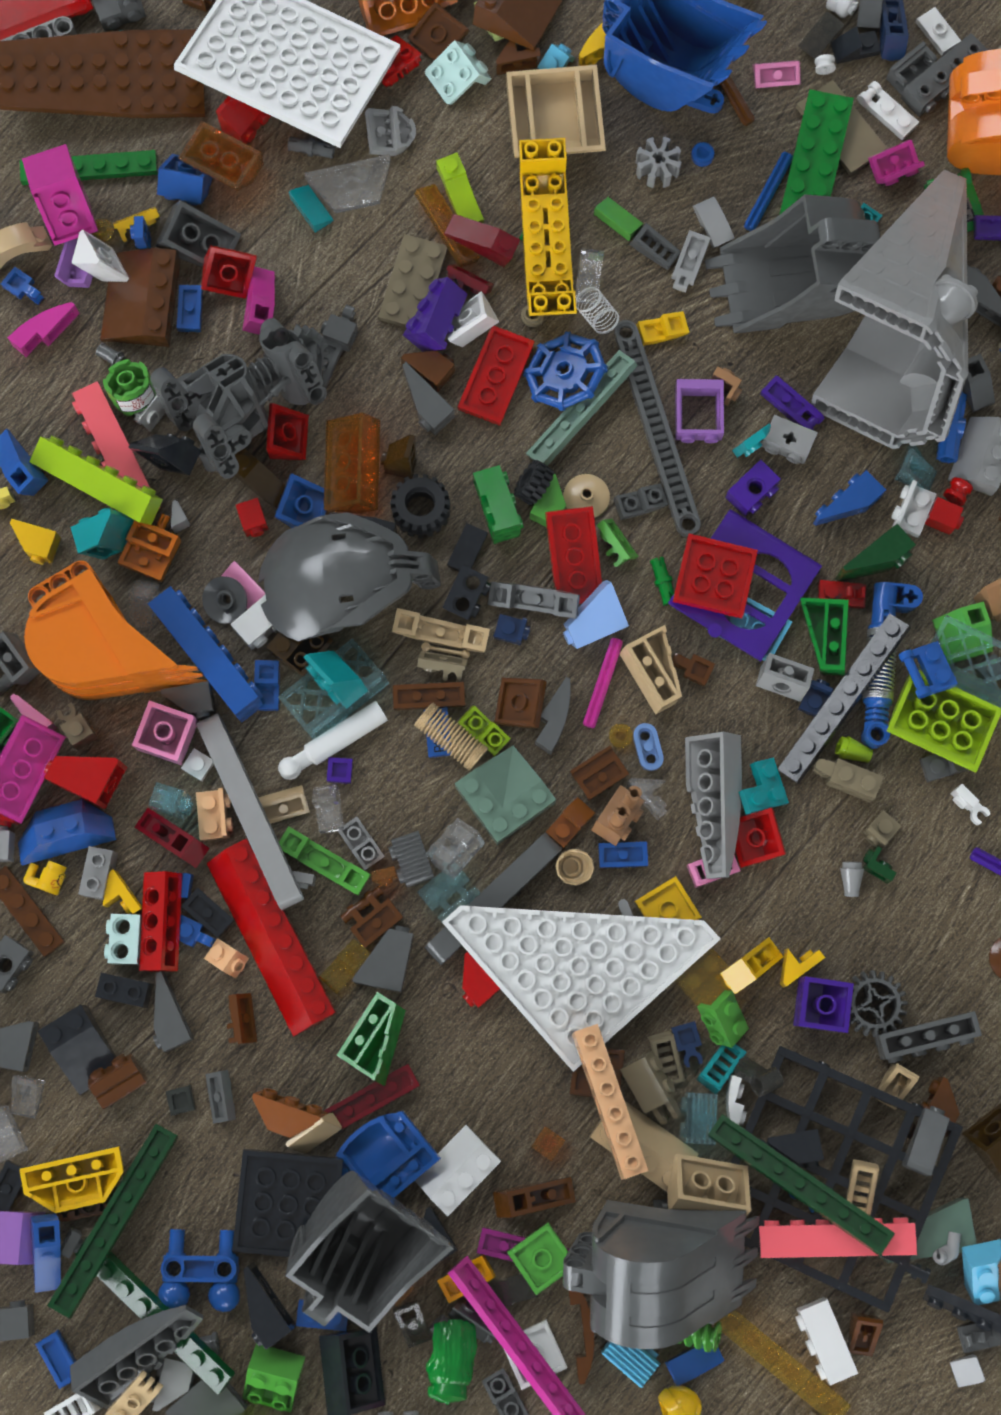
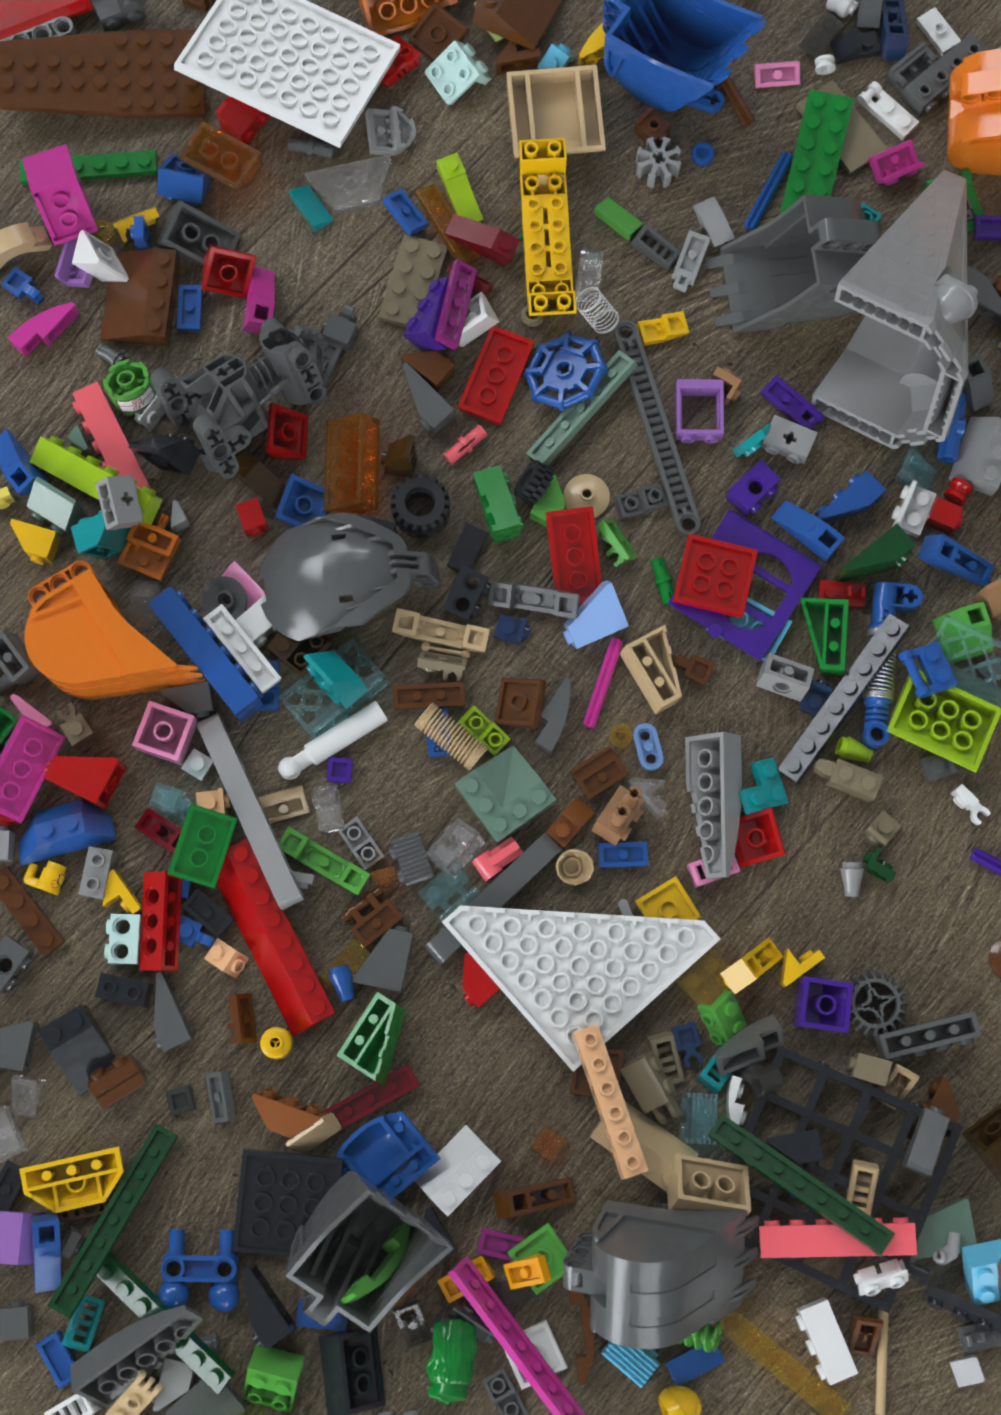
none -> slope [27,476,86,537]
none -> teal slope [61,1294,106,1352]
none -> sand green slope [67,425,93,456]
none -> light grey brick [95,475,143,530]
none -> green tile [167,803,238,889]
none -> white plate [203,604,281,694]
none -> yellow head [260,1027,294,1059]
none -> blue cone [328,964,355,1002]
none -> bright green slope [340,1222,410,1304]
none -> blue plate [382,189,429,236]
none -> magenta plate [434,259,477,350]
none -> coral pin [443,425,488,465]
none -> coral piece [472,836,523,882]
none -> light orange slope [503,1253,552,1290]
none -> reddish brown brick [634,106,670,146]
none -> dark grey slope [715,1014,784,1076]
none -> blue slope [771,501,845,562]
none -> dark tan slope [846,1053,893,1086]
none -> white hinge [853,1259,909,1296]
none -> tan bar [875,1309,889,1415]
none -> blue slope [917,534,994,587]

